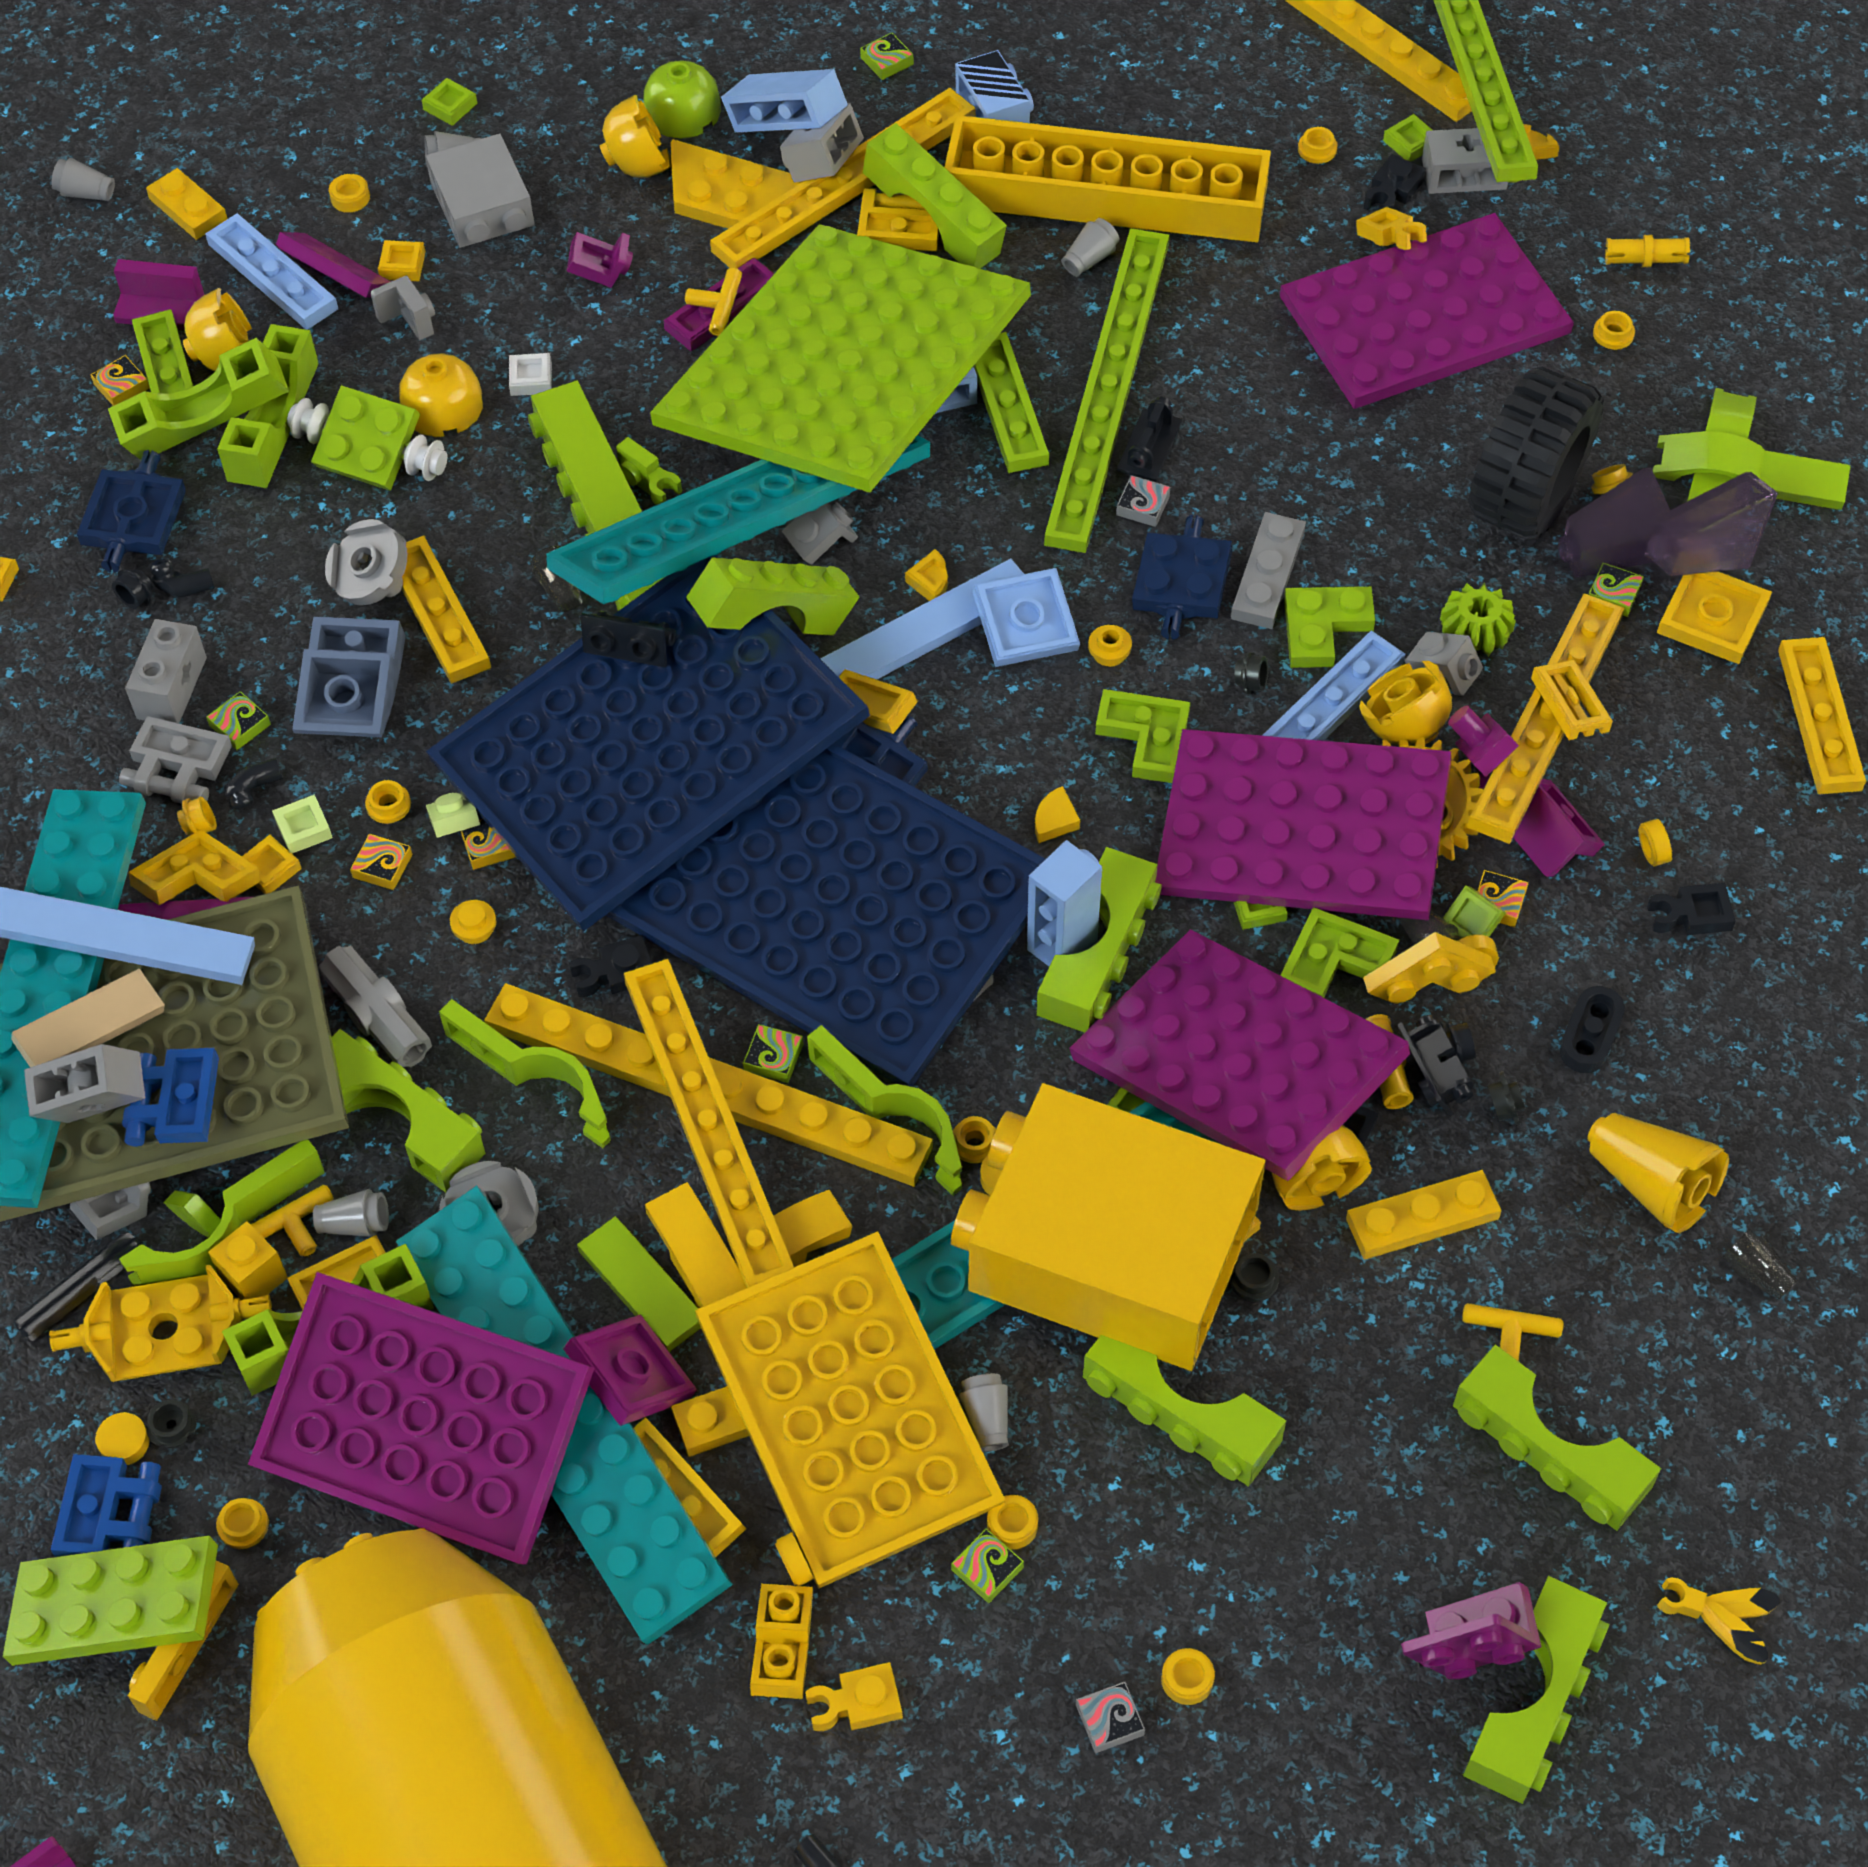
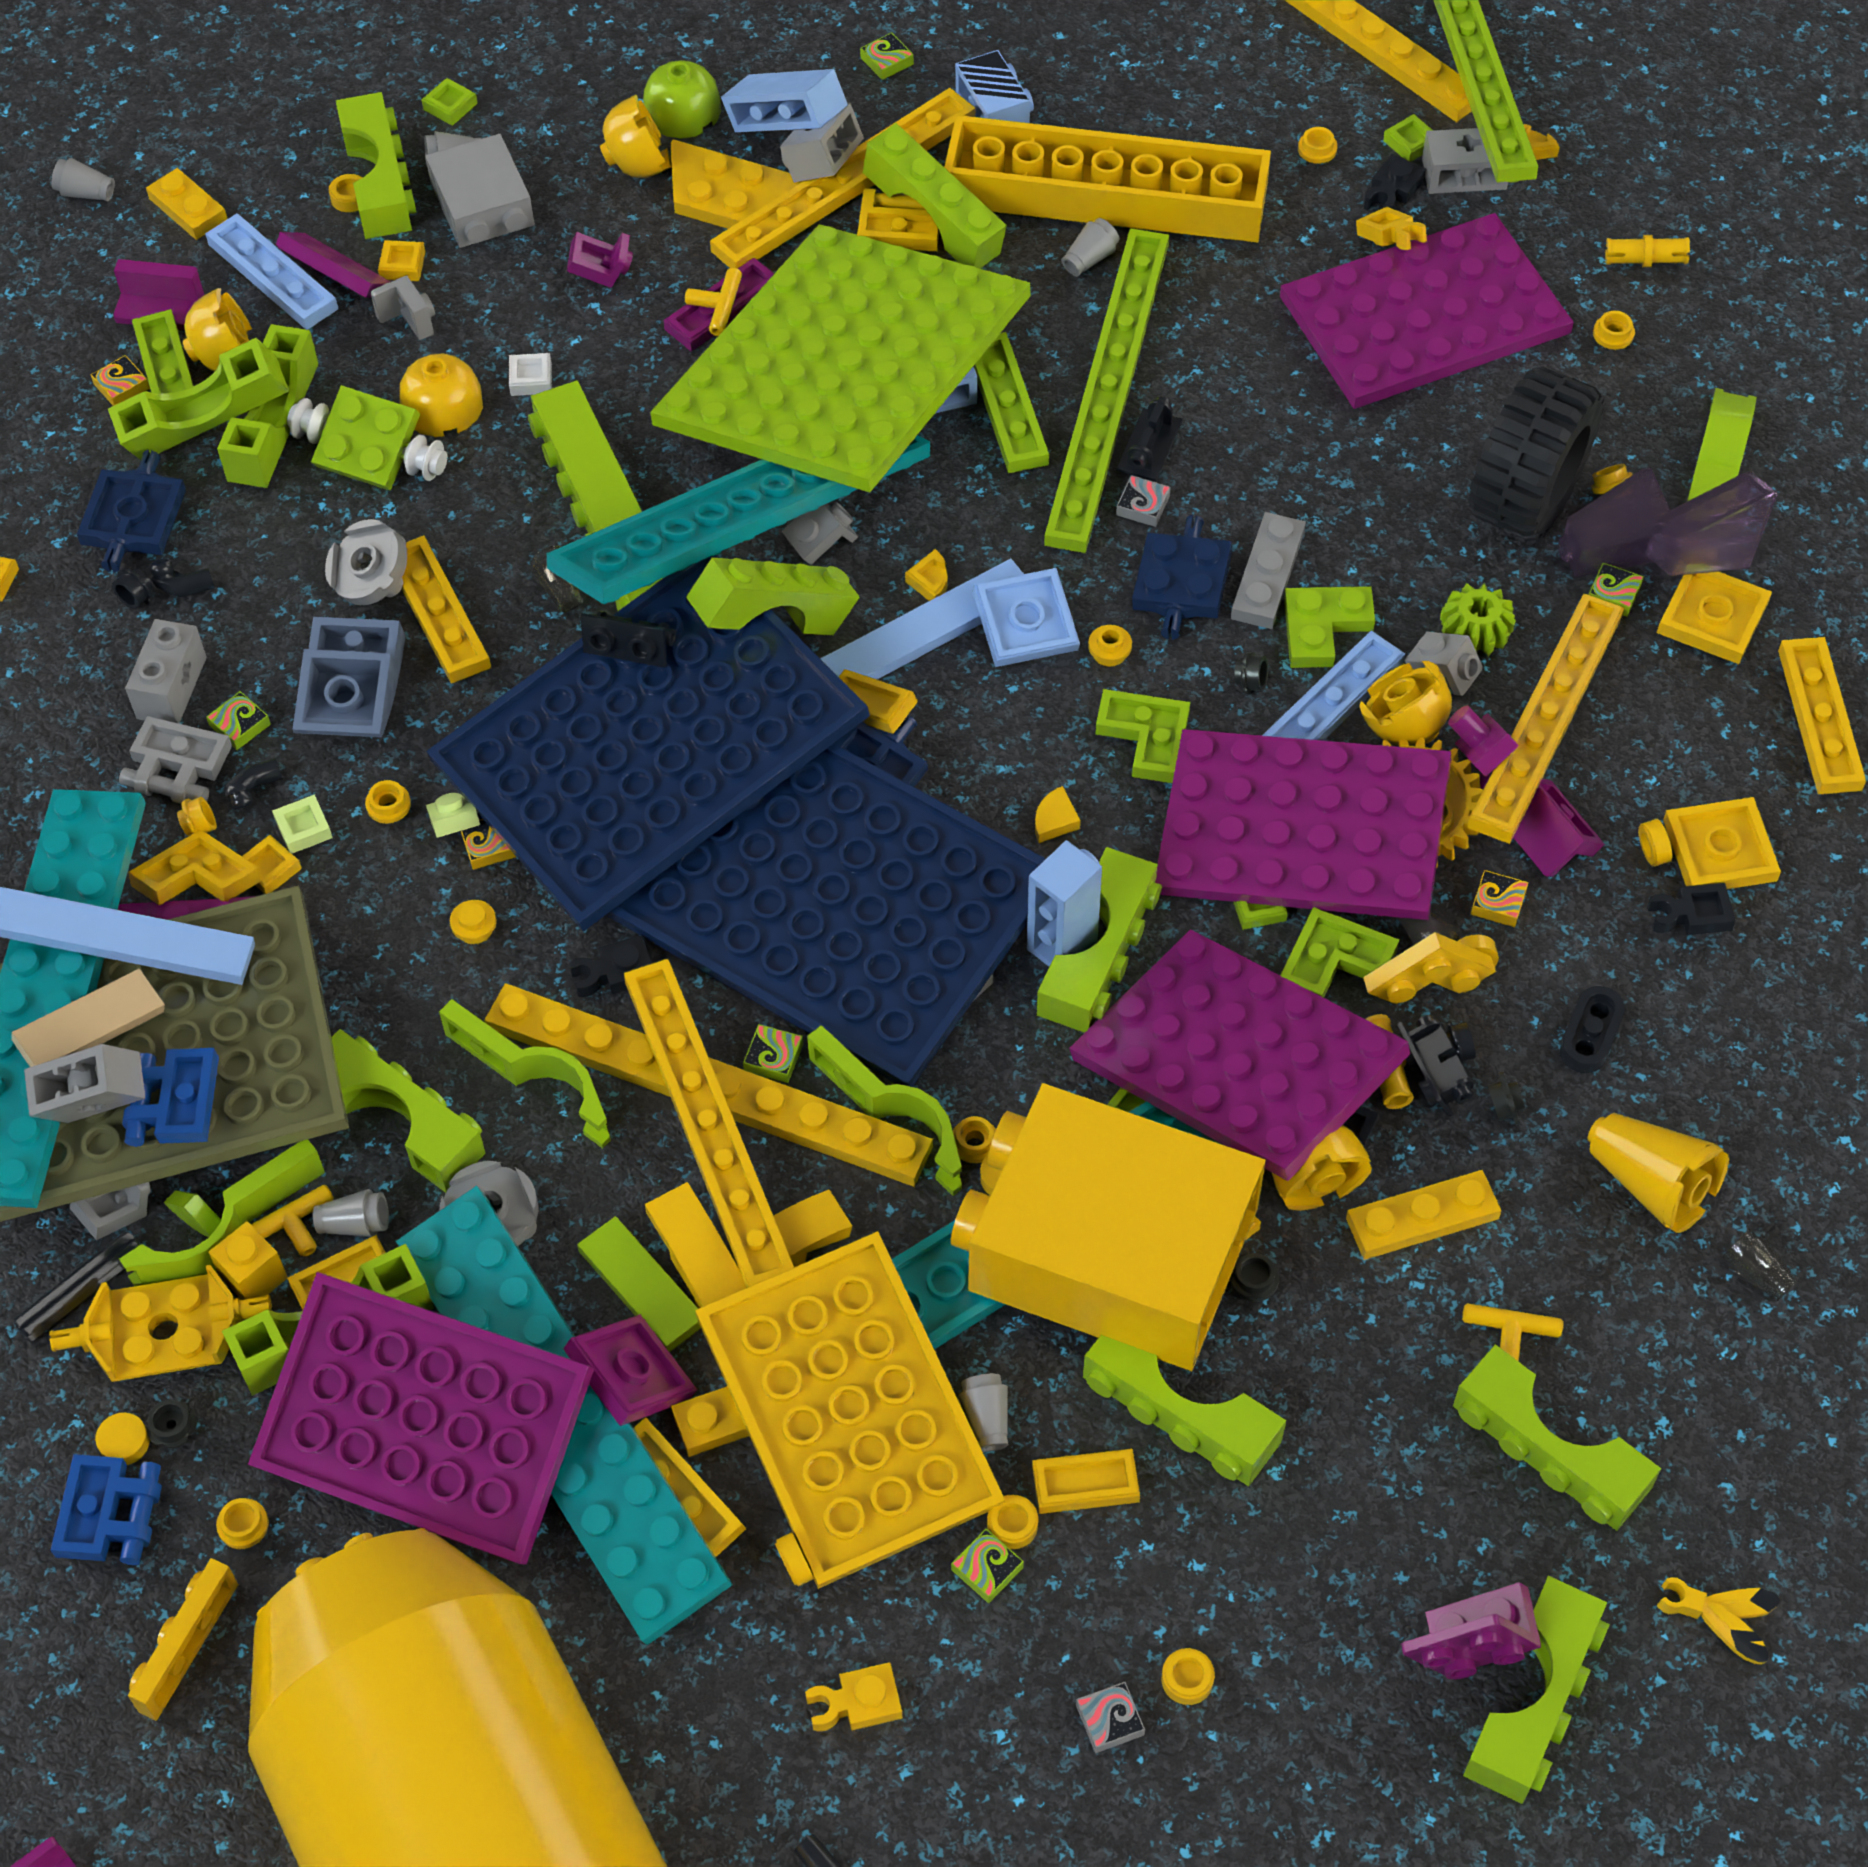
lime plate [2,1536,218,1666] -> none
light grey piece [318,945,432,1068] -> none
tile [350,834,413,890] -> none
lime plate [616,437,682,505] -> none
yellow slope [750,1583,813,1699] -> none
lime tile [1440,885,1506,938] -> none
yellow tile [1531,660,1613,740] -> none
lime piece [1651,431,1851,510] -> none
none -> lime arch [335,92,417,239]
none -> yellow tile [1032,1449,1140,1514]
none -> yellow plate [1663,797,1781,889]

